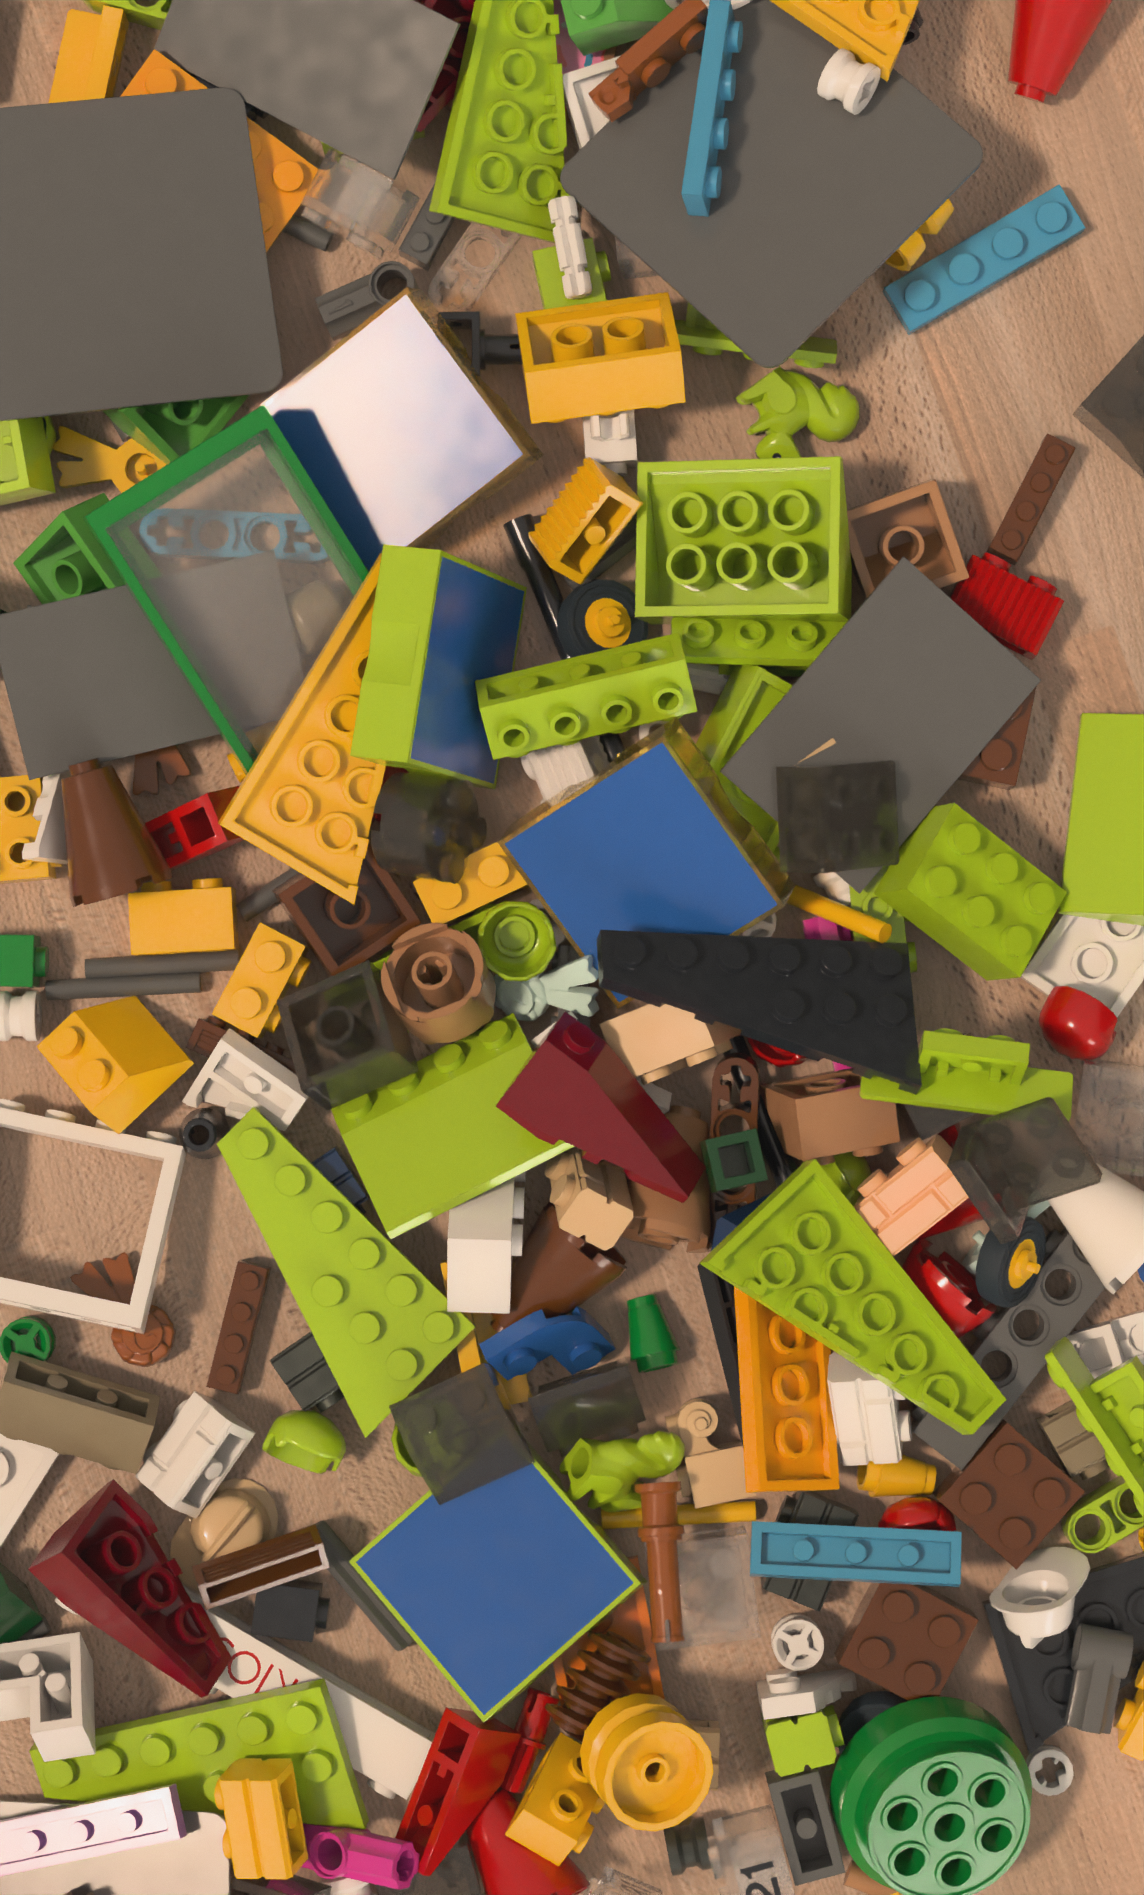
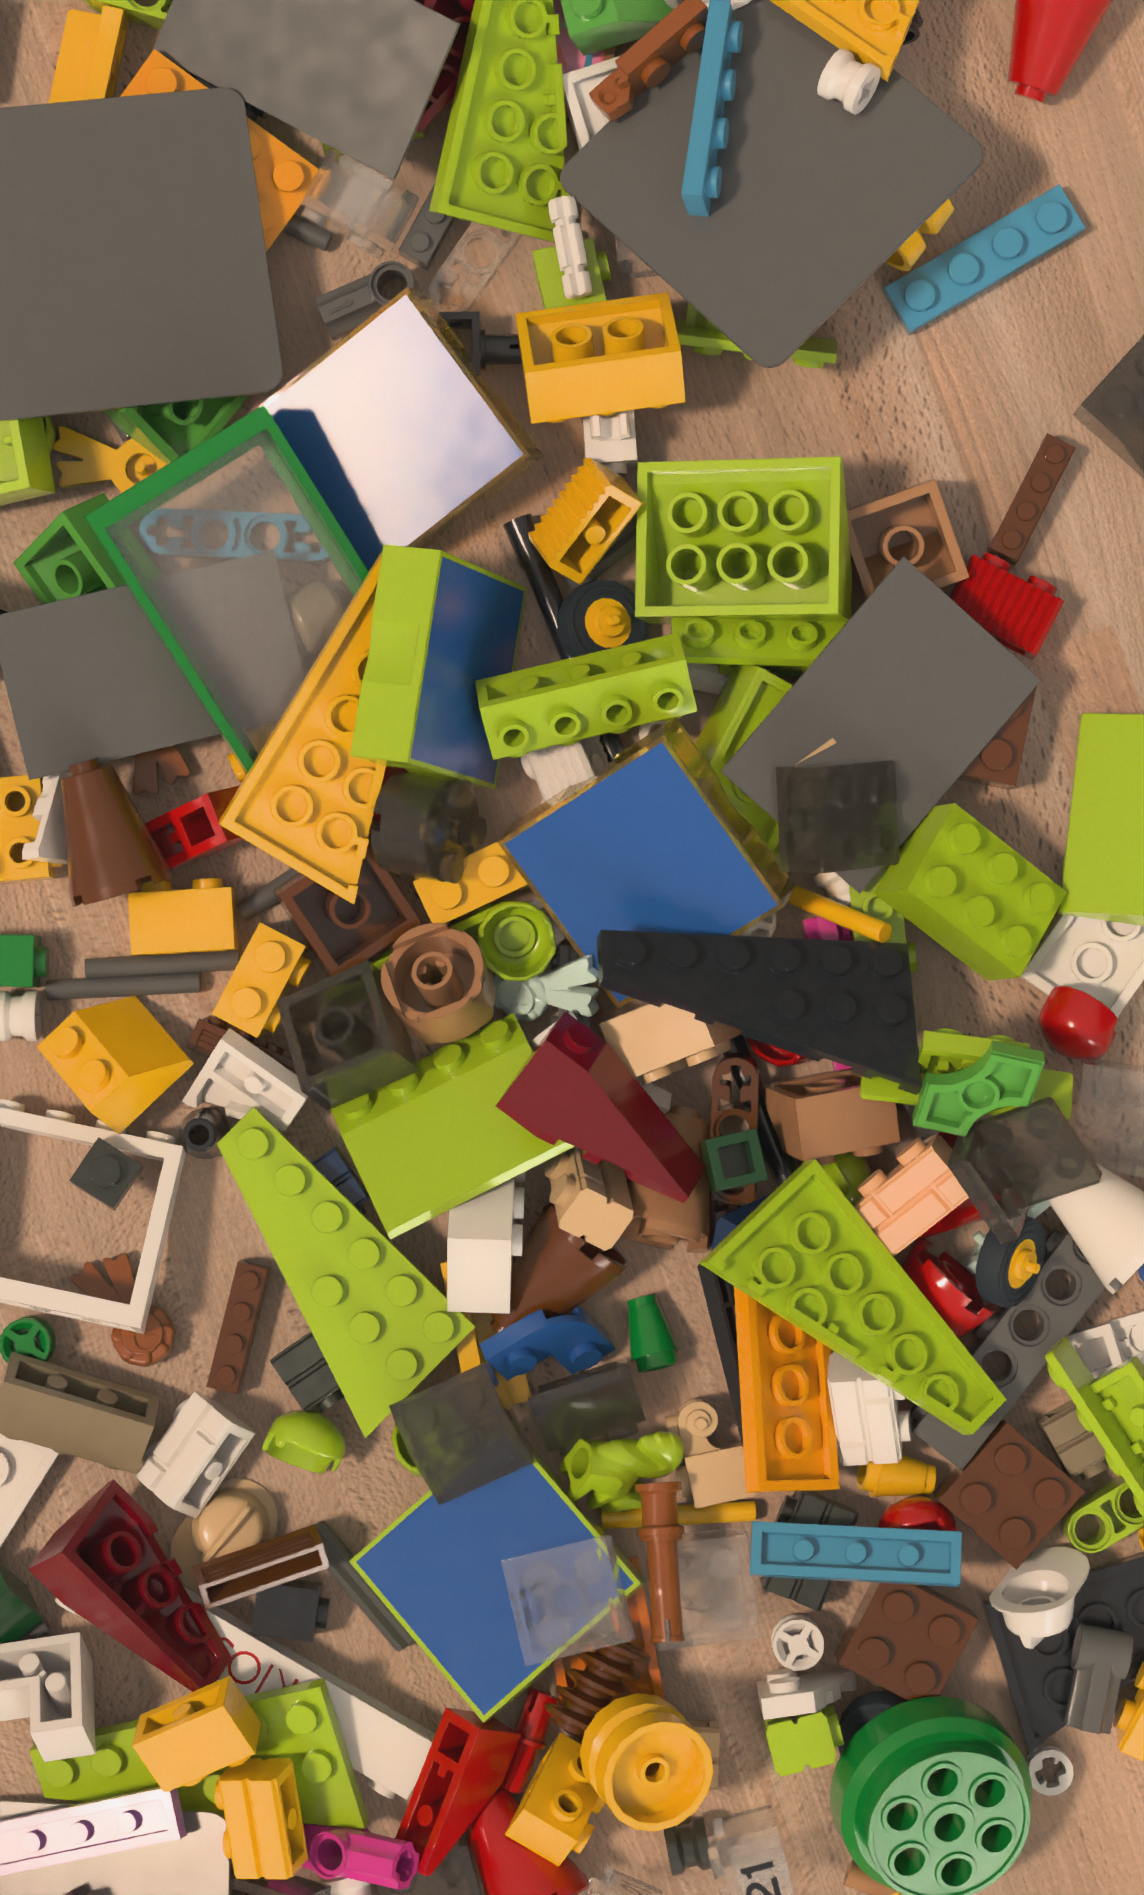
lime animal [735,366,860,459] -> none
dark grey brick [765,1765,846,1886] -> none
none -> pearl dark grey plate [69,1137,143,1211]
none -> yellow brick [132,1676,262,1793]
none -> clear brick [501,1535,636,1666]
none -> bright green tile [913,1040,1045,1137]

